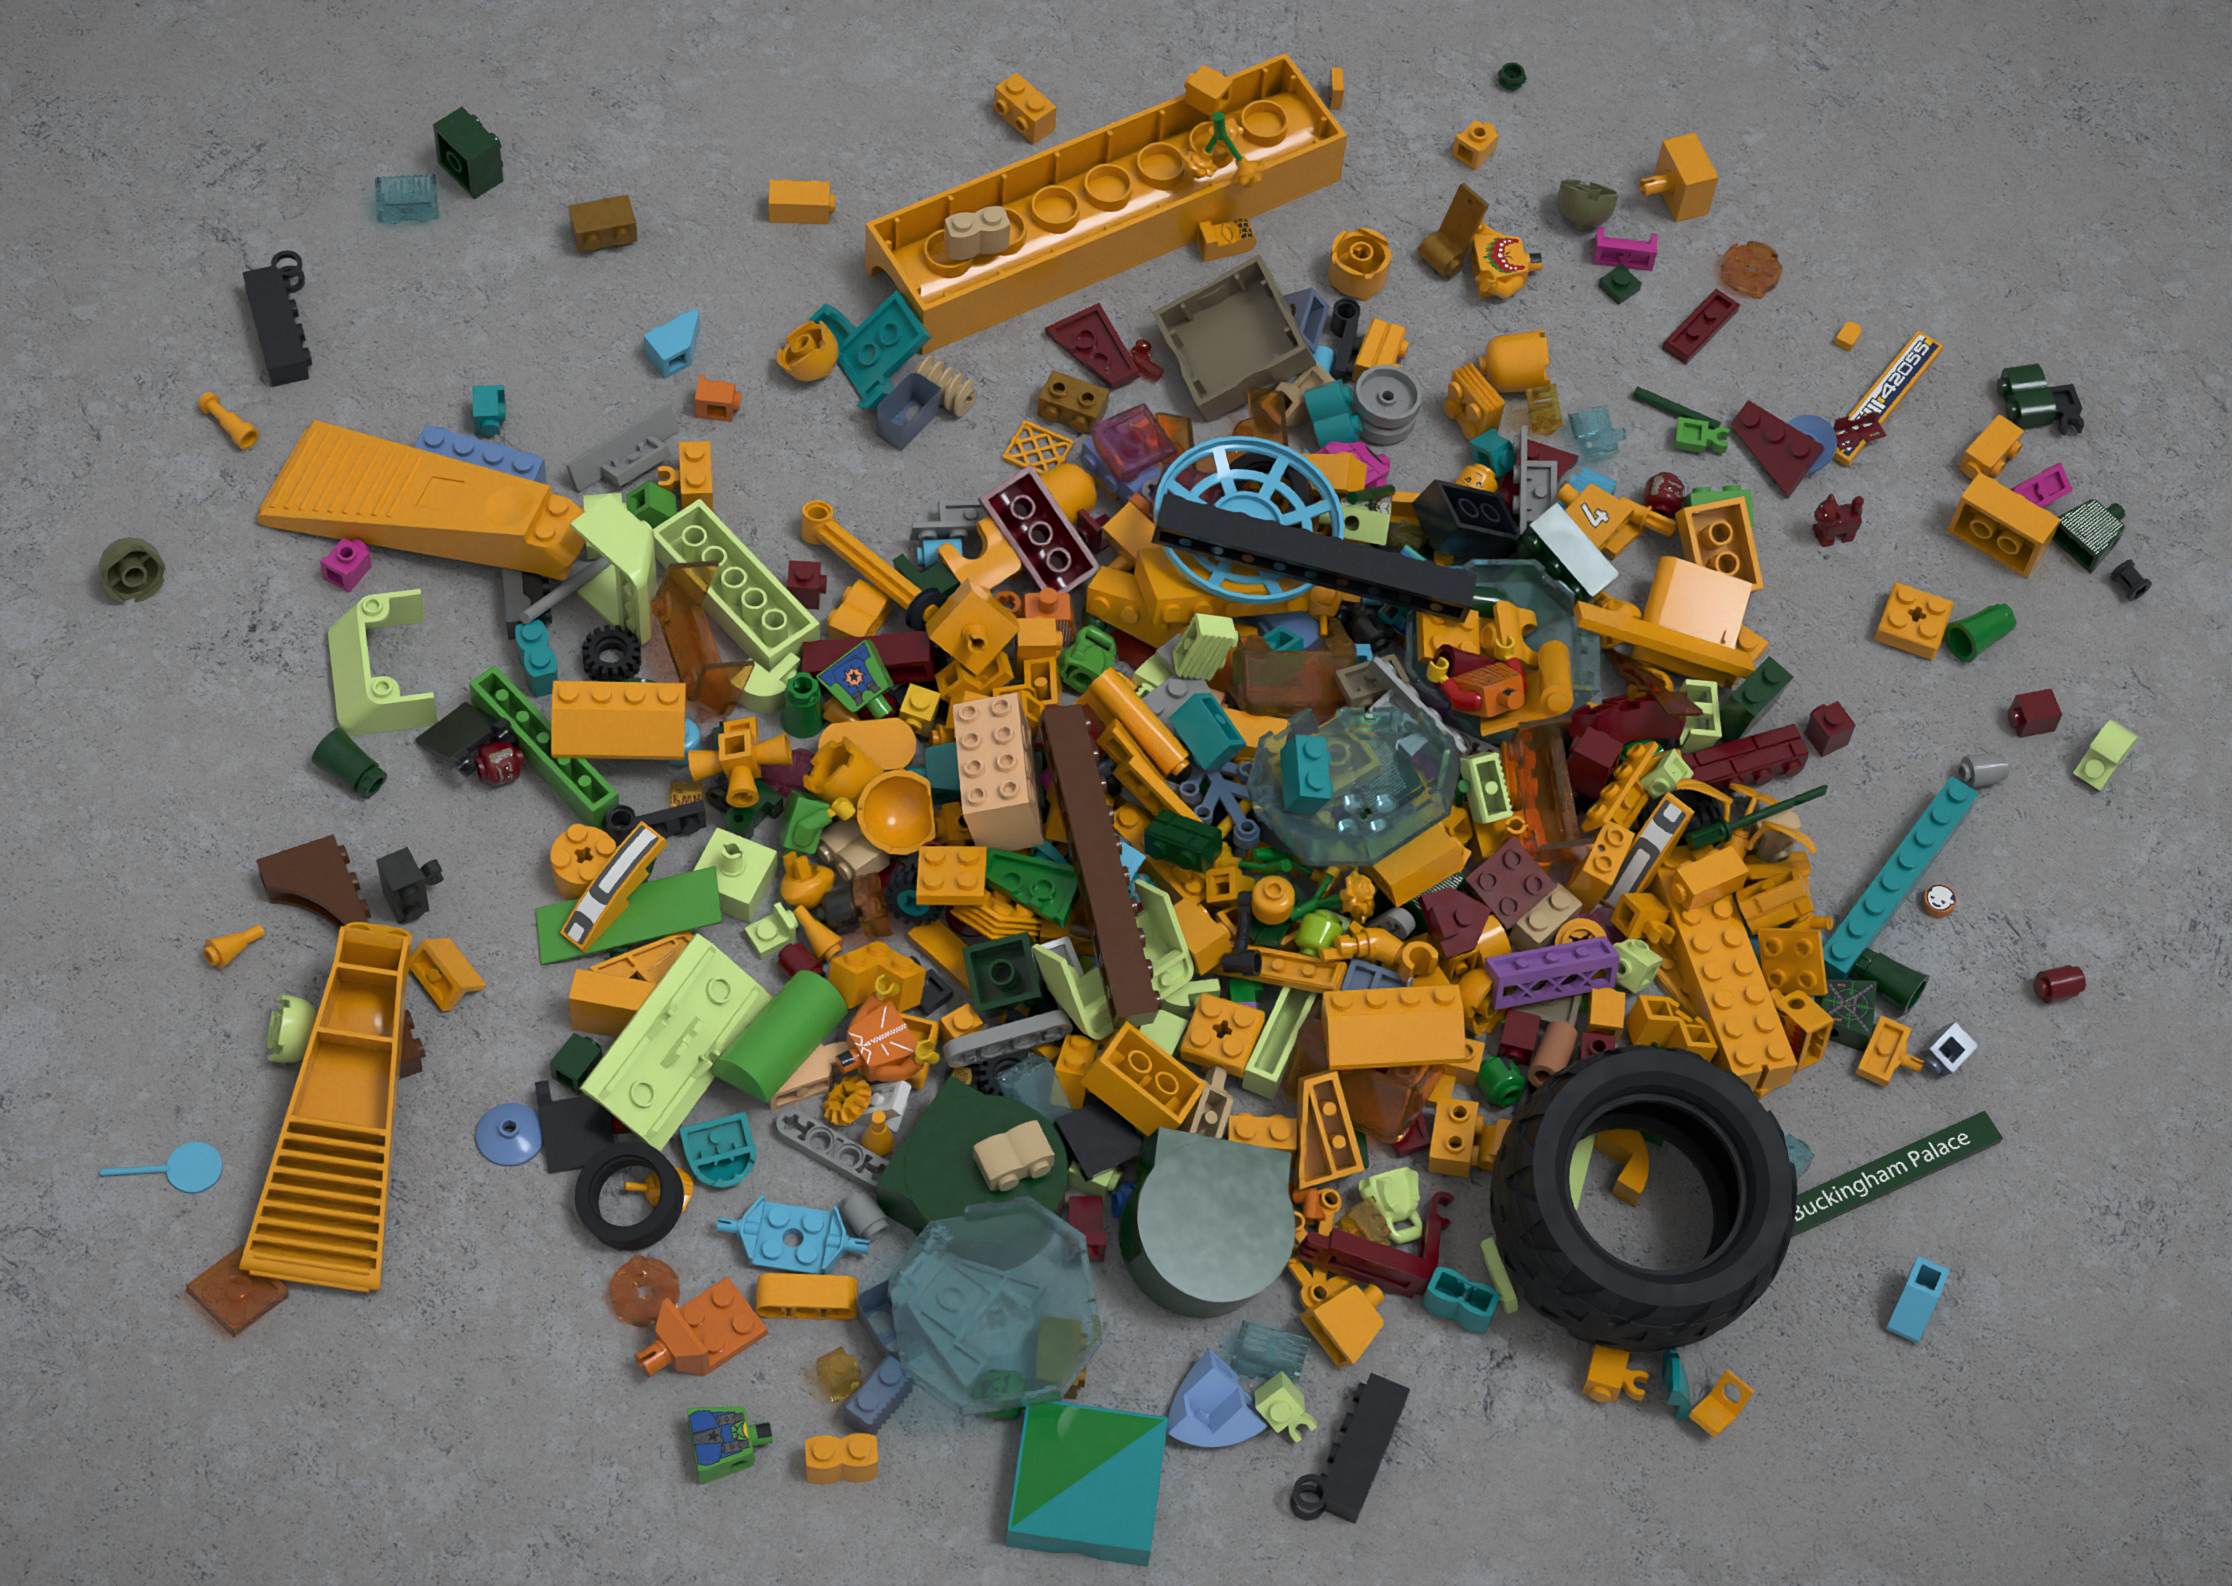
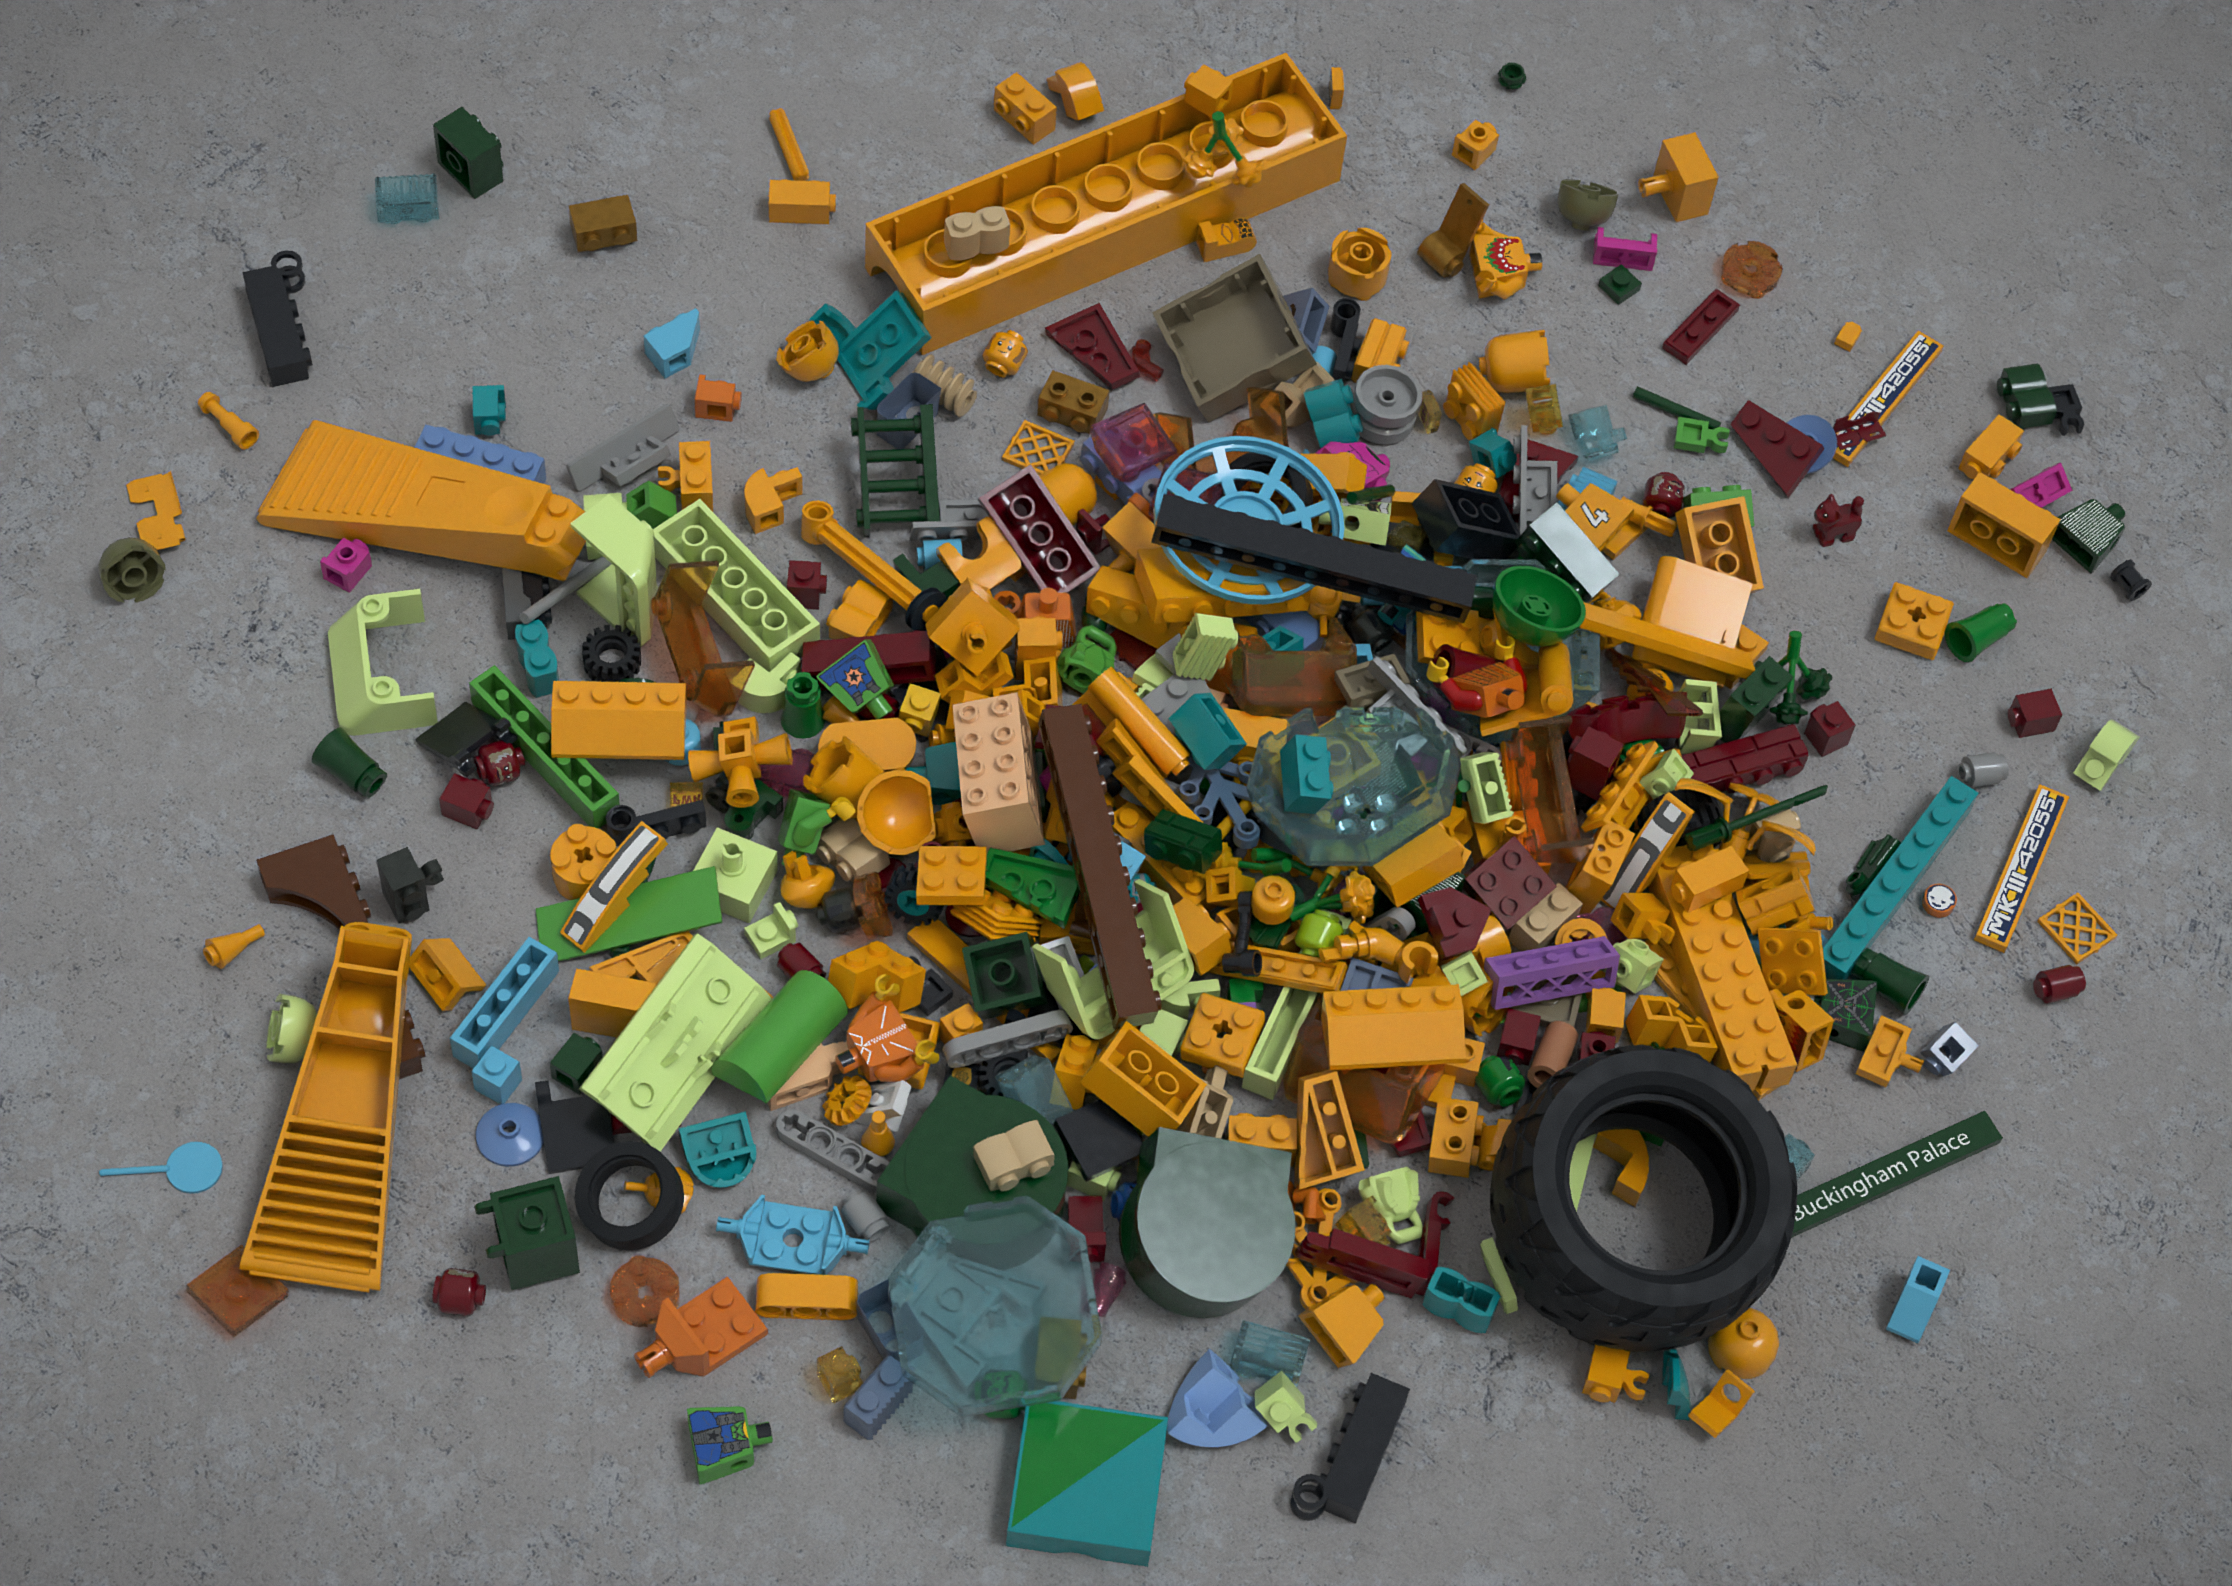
light orange cone [792,905,844,962] -> none
light orange brick [805,1433,878,1485] -> none
none -> light orange piece [126,470,186,550]
none -> dark red head [432,1268,486,1316]
none -> dark red brick [439,773,494,830]
none -> medium azure brick [450,937,559,1068]
none -> medium azure brick [471,1045,522,1105]
none -> dark green container [474,1176,580,1290]
none -> light orange brick [744,467,803,534]
none -> light orange axle [769,108,809,181]
none -> dark green fence [851,404,940,537]
none -> light orange head [982,330,1028,378]
none -> light orange brick [1046,62,1104,121]
none -> clear pink cone [1086,1262,1127,1317]
none -> clear yellow tile [1418,390,1442,434]
none -> yellowish green tile [1441,950,1488,996]
none -> green piece [1492,566,1586,647]
none -> light orange cylinder [1708,1308,1779,1379]
none -> dark green plant [1754,631,1833,725]
none -> dark green piece [1846,834,1901,896]
none -> tile [1974,784,2070,953]
none -> light orange window [2037,892,2117,965]

